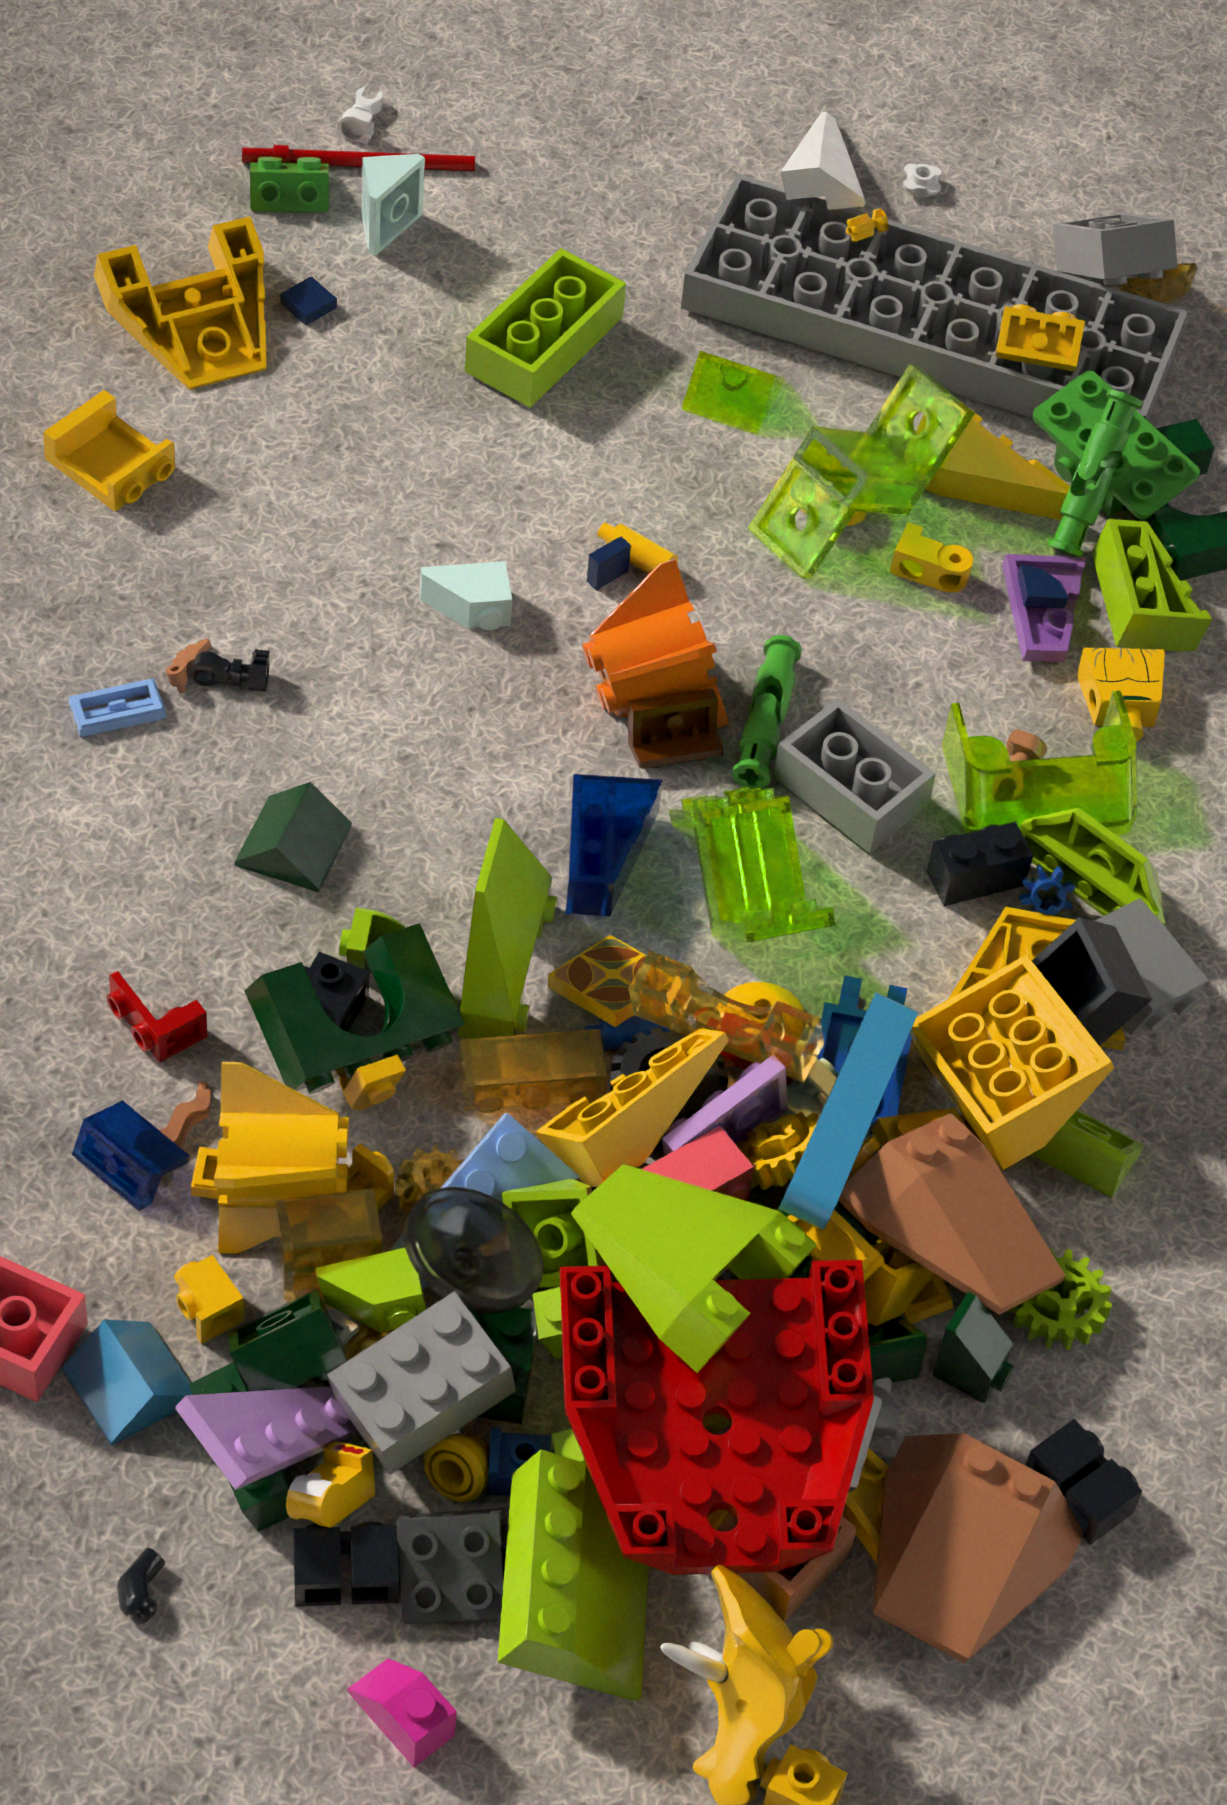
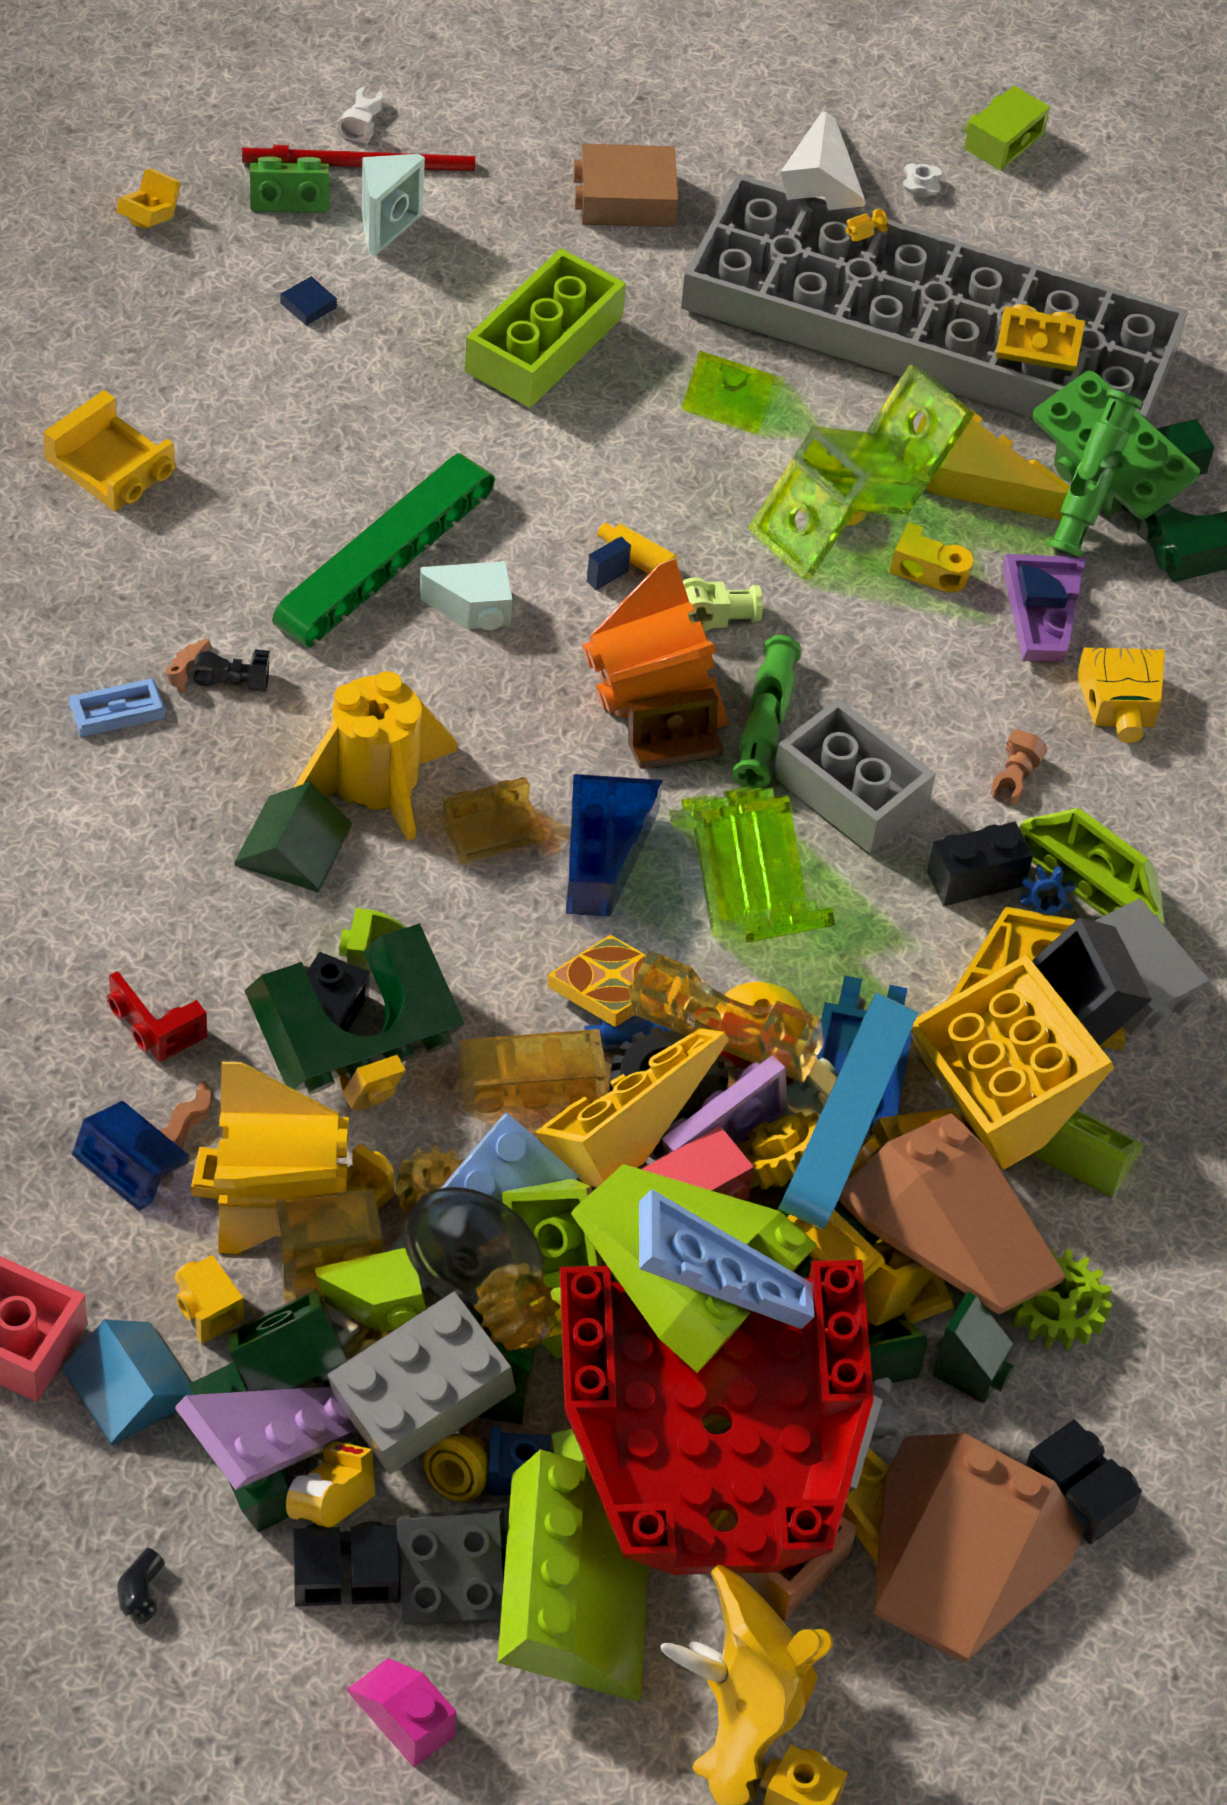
yellow wedge [94,216,266,390] -> none
lime wedge [458,818,558,1047] -> none
clear neon green windscreen [942,690,1137,836] -> none
light grey brick [1053,213,1178,285] -> none
lime wedge [1092,519,1213,652] -> none
clear yellow slope [1120,263,1198,305] -> none
none -> yellow bracket [116,168,181,228]
none -> green beam [272,453,495,648]
none -> yellow brick [293,671,458,841]
none -> clear yellow bracket [442,777,545,865]
none -> clear yellow gear [474,1262,561,1351]
none -> medium nougat brick [573,144,678,227]
none -> light blue wing [639,1189,814,1329]
none -> yellowish green connector [683,577,763,632]
none -> lime brick [964,85,1050,171]

